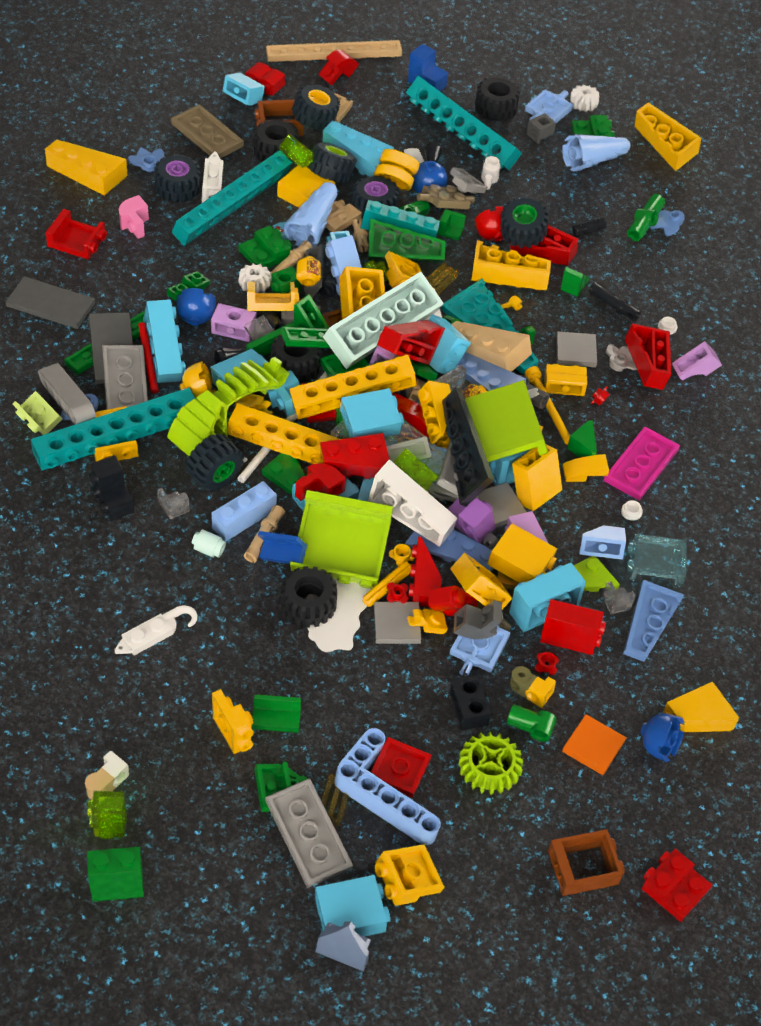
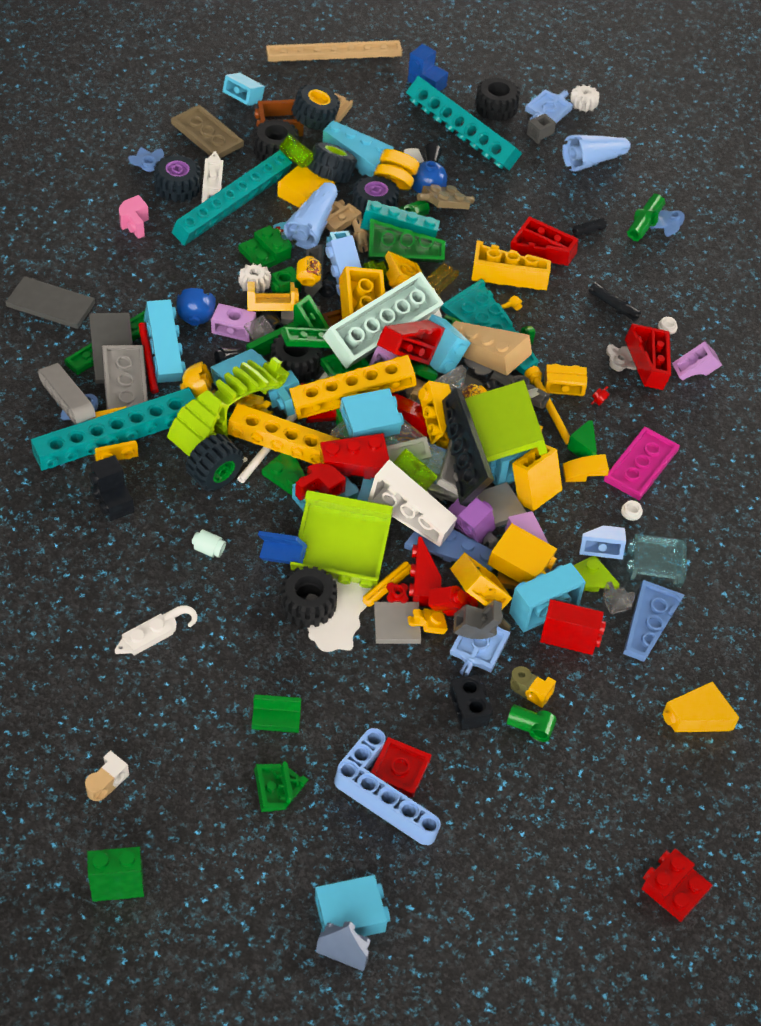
yellowish green bracket [13,391,63,435] -> none
yellow wedge [45,140,127,196] -> none
red panel [46,209,107,260] -> none
clear neon green brick [87,791,127,839] -> none
clear panel [157,487,189,519] -> none
green slope [166,271,210,302] -> none
light blue brick [212,481,277,541] -> none
yellow plate [212,689,253,754] -> none
tan pin [244,505,285,563] -> none
red brick [245,62,285,96] -> none
light grey tile [265,778,353,888] -> none
tan pin [270,241,313,281] -> none
red brick [318,50,360,86] -> none
clear yellow tile [321,774,349,826] -> none
yellow plate [375,845,445,906] -> none
yellow plate [389,544,415,566] -> none
green panel [438,209,466,240] -> none
light grey plate [450,167,488,194] -> none
medium blue wing [454,352,526,391] -> none
lime gear [458,731,523,795] -> none
red cylinder [474,206,504,242] -> none
white piece [481,156,500,190] -> none
black wheel [500,196,549,248] -> none
red plate [535,652,559,675] -> none
dark orange window [548,829,625,896] -> none
light grey tile [556,331,597,368] -> none
green slope [560,267,590,297] -> none
orange tile [562,714,627,775] -> none
green plate [571,115,615,137] -> none
yellow wedge [634,103,701,171] -> none
blue cylinder [641,713,684,762] -> none

